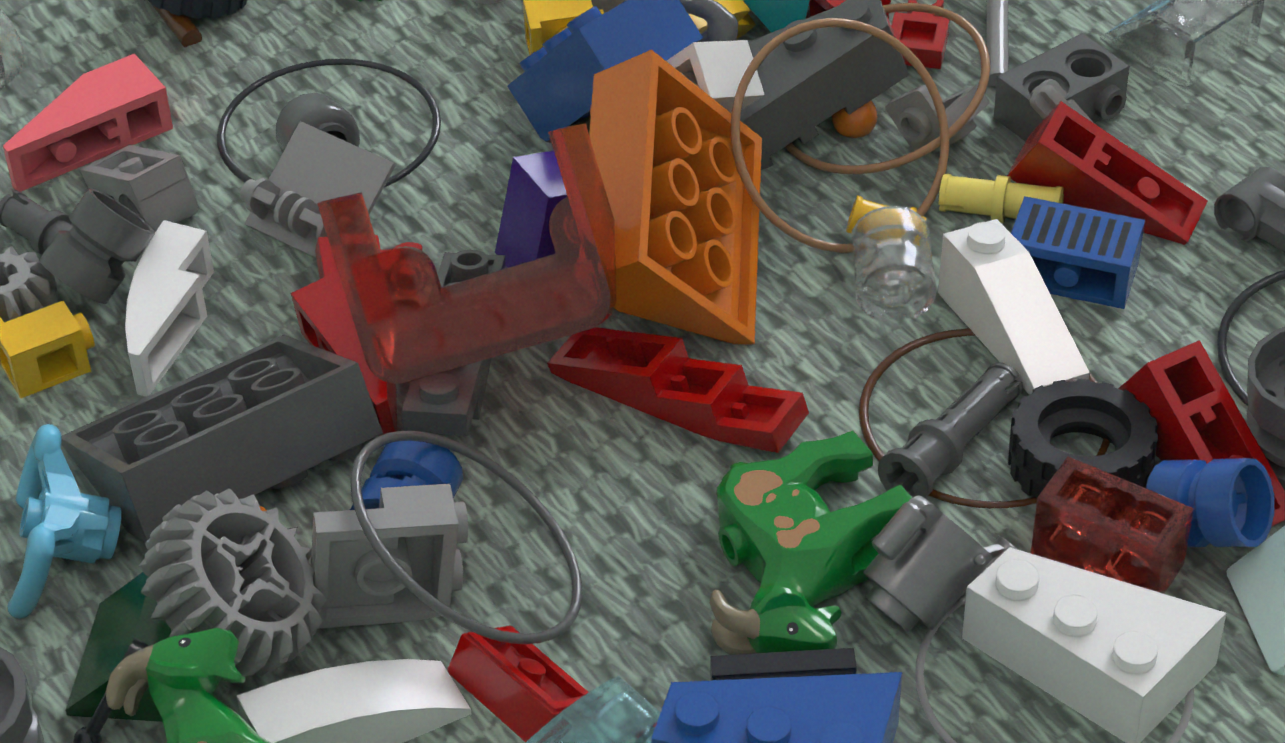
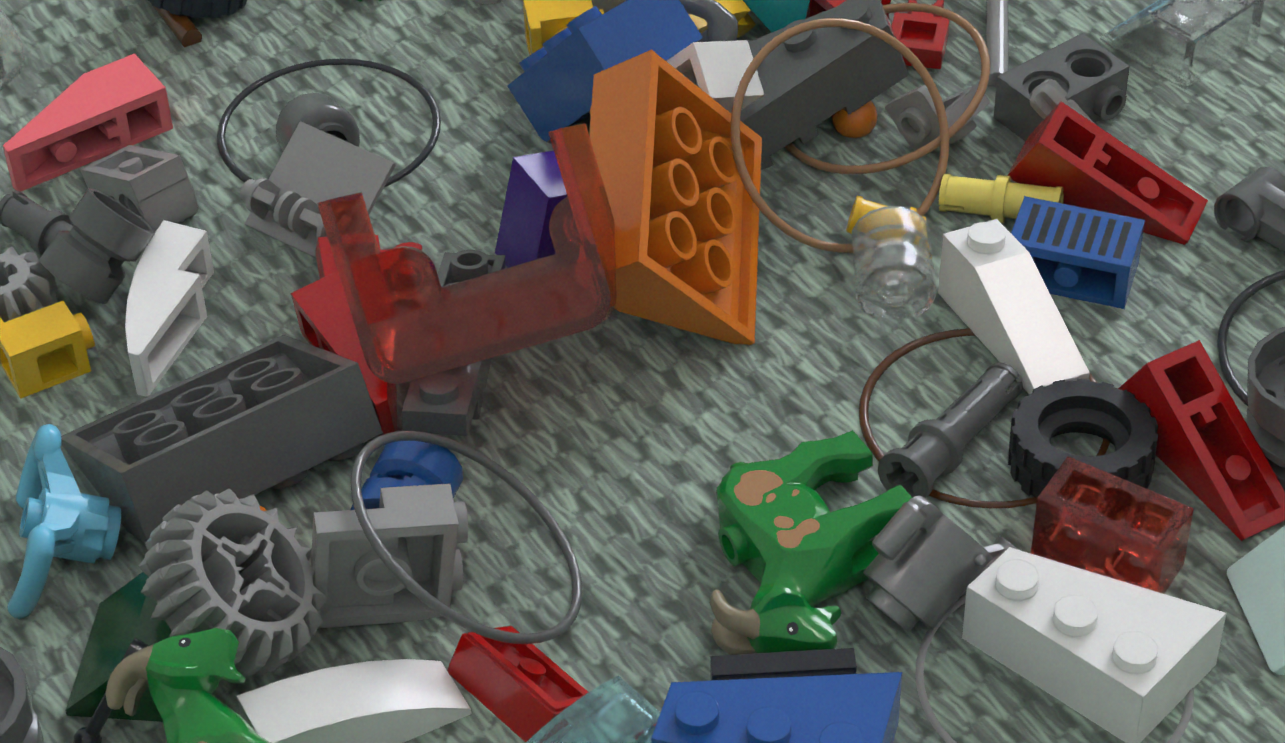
red slope [547,325,809,453] -> none
blue wheel [1145,458,1274,547] -> none

